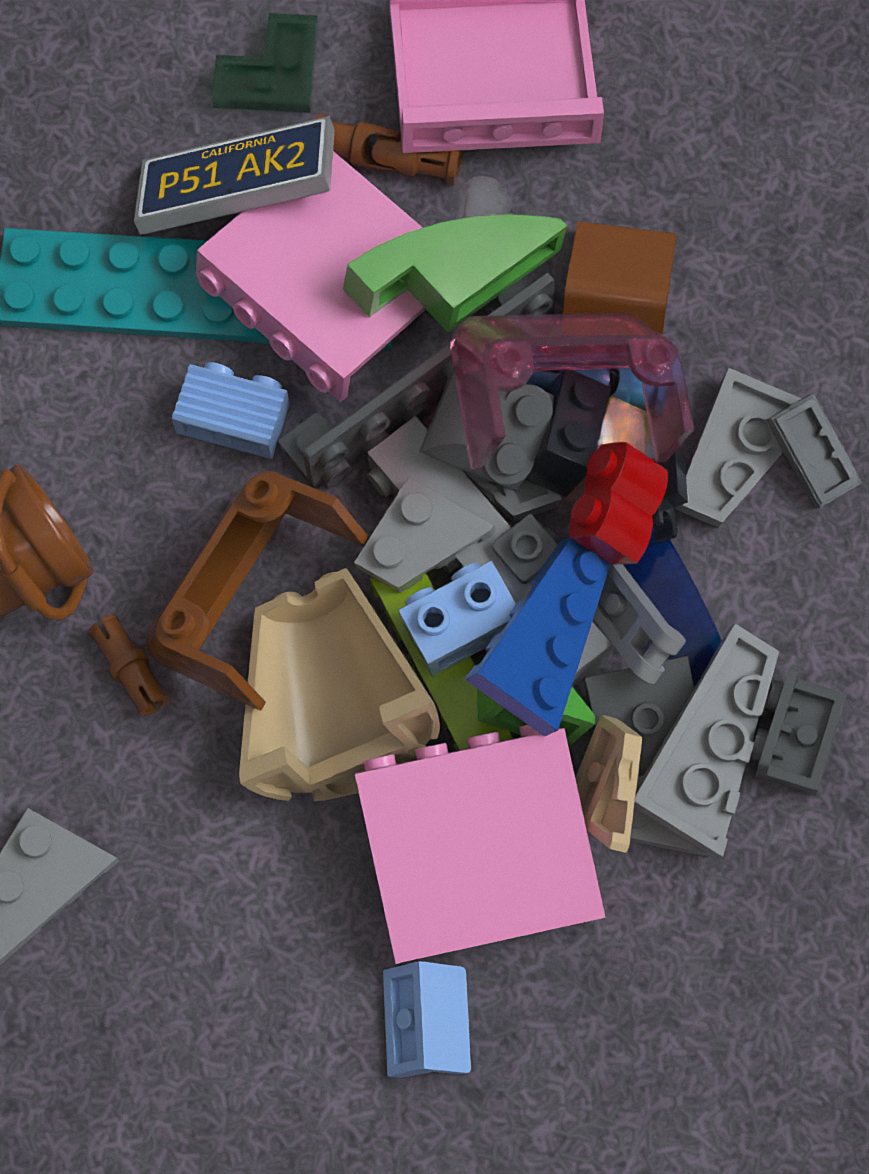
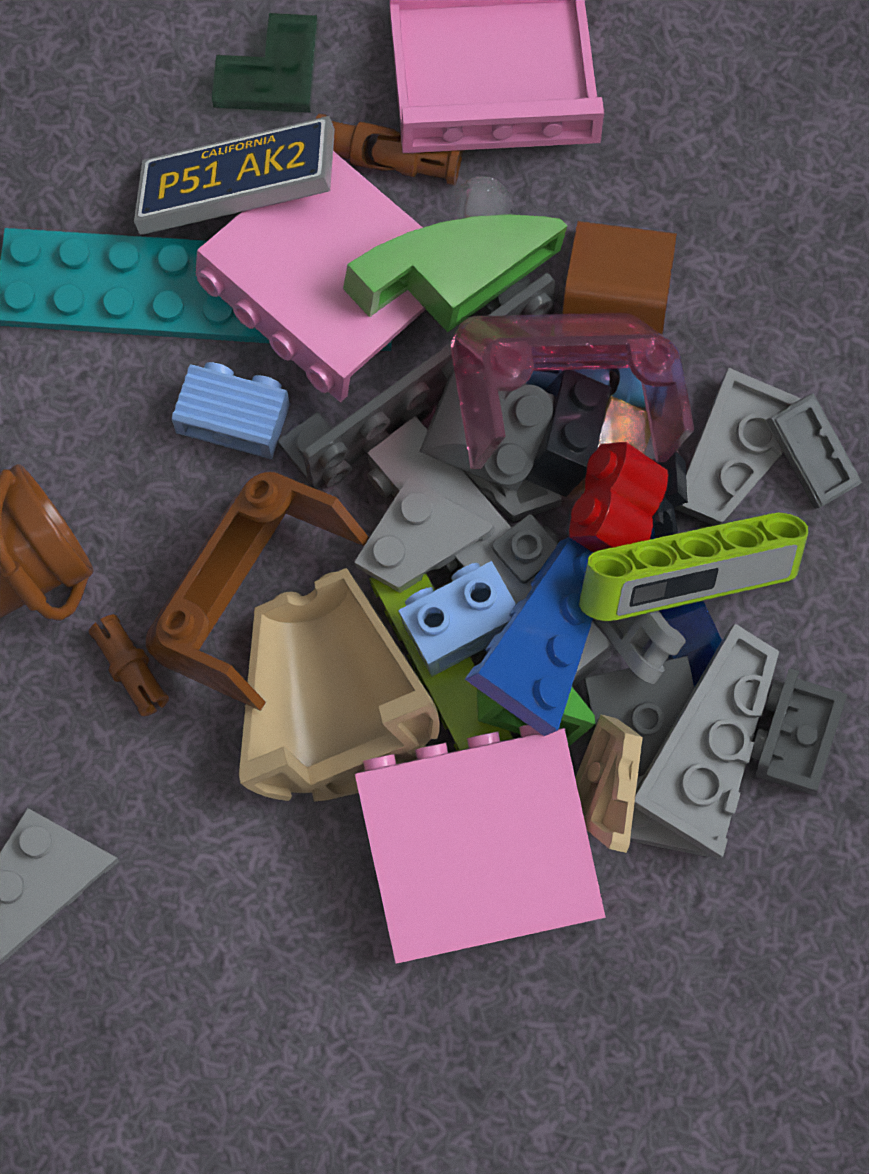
light blue panel [383,961,471,1078] -> none
none -> lime beam [579,513,808,621]

